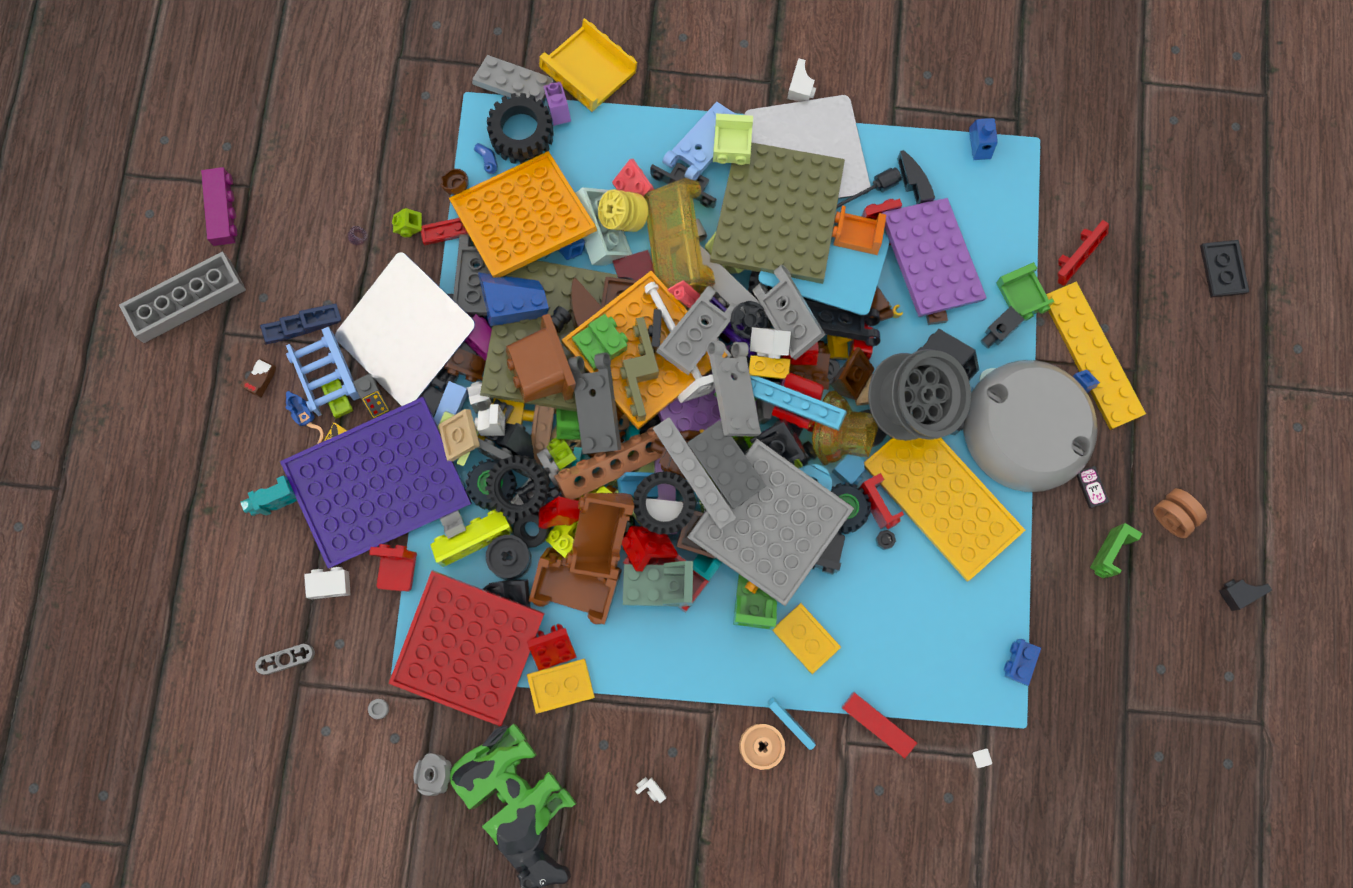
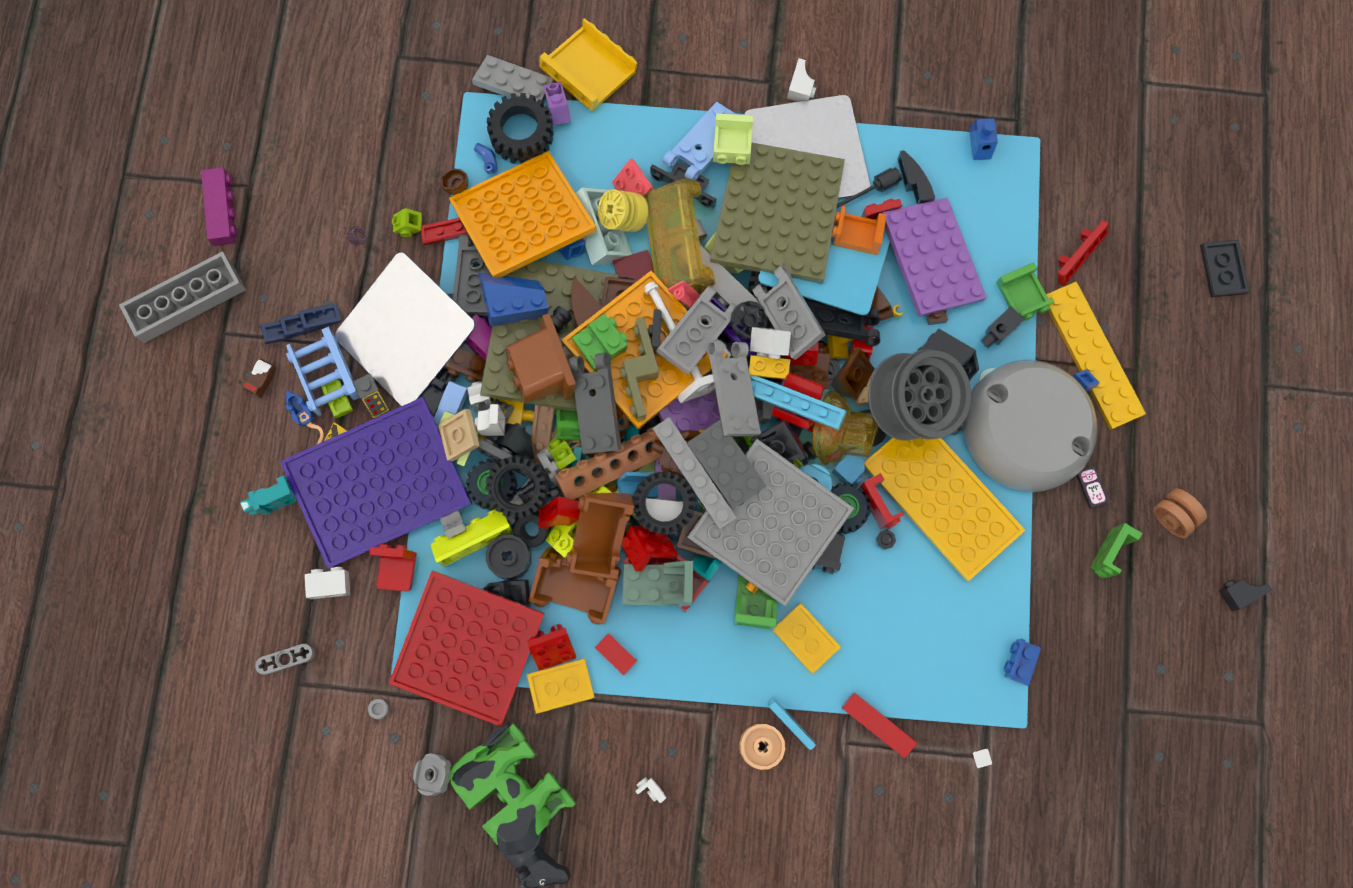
none -> red tile [595,633,637,676]

